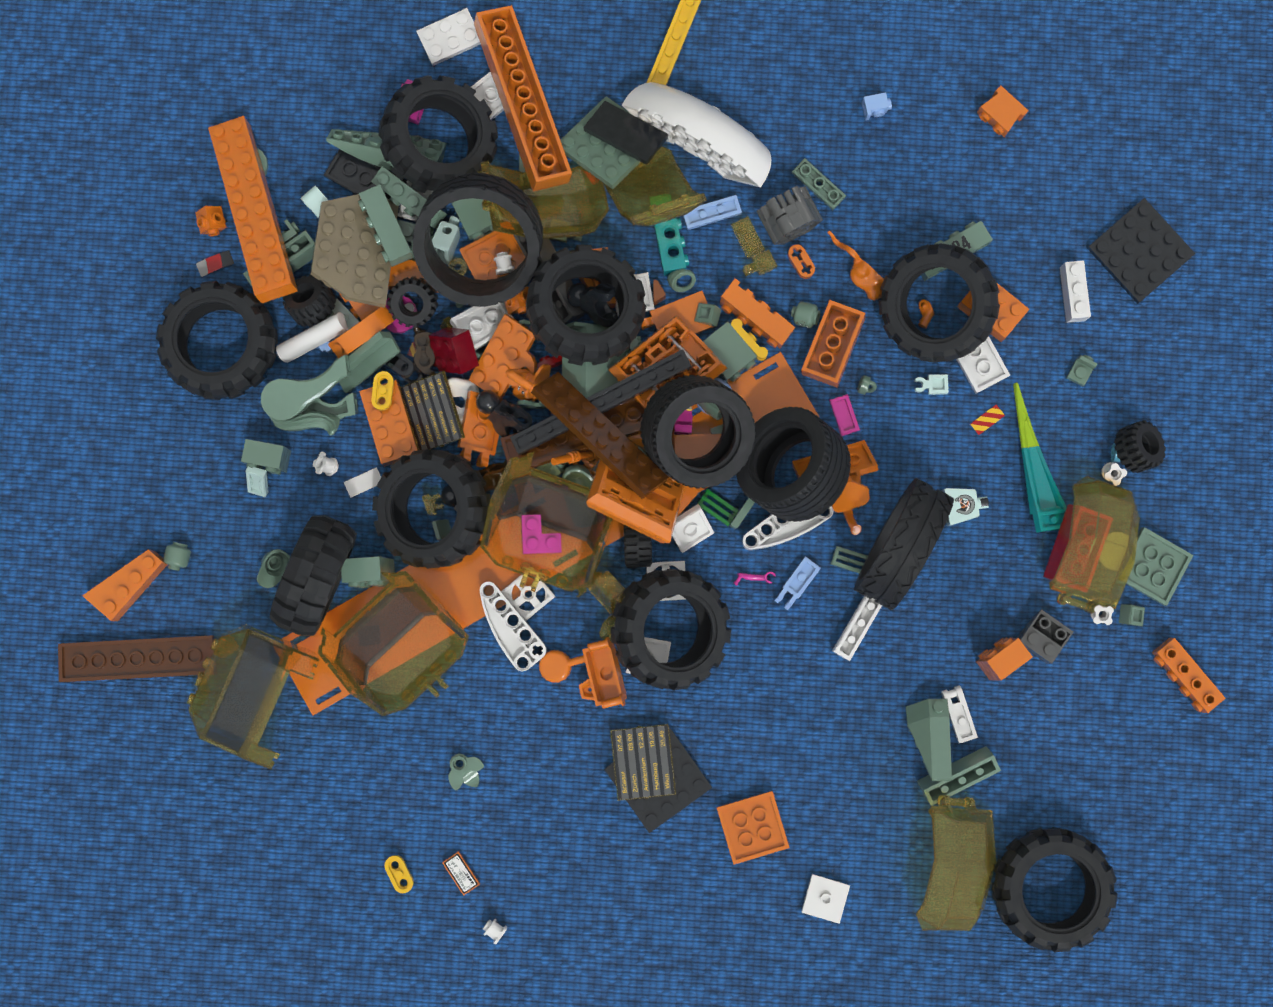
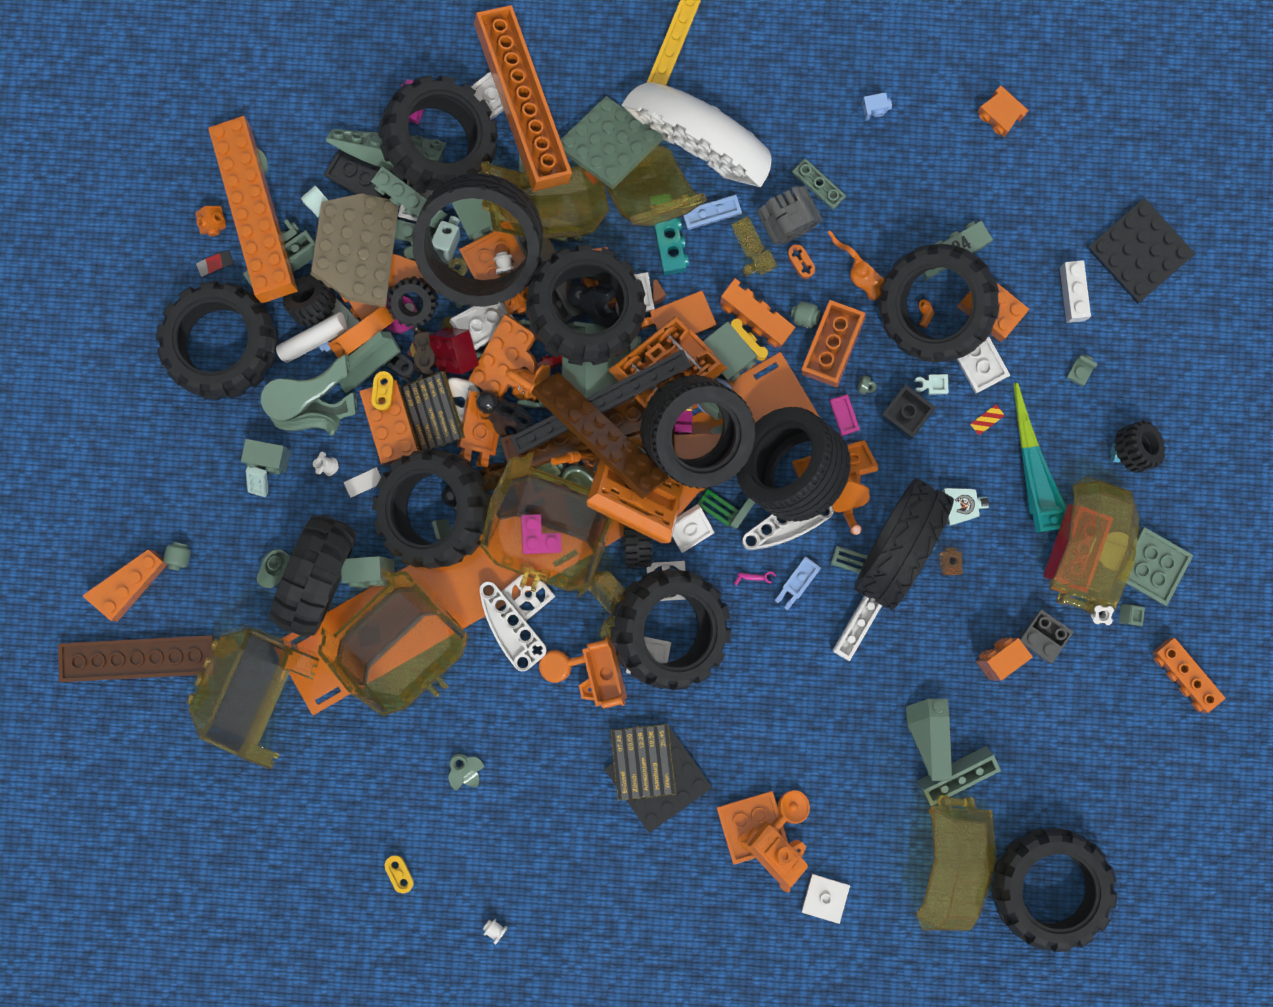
sand green brick [358,185,413,267] -> none
white plate [416,8,481,66] -> none
clear yellow tile [422,494,445,516] -> none
tile [442,851,480,896] -> none
black tile [583,101,668,165] -> none
sand green piece [667,269,696,292] -> none
sand green slope [694,303,721,327] -> none
white plate [941,685,978,743] -> none
white brick [1101,462,1127,486] -> none
none -> orange piece [740,790,810,893]
none -> black brick [879,384,936,441]
none -> clear orange brick [940,548,963,576]

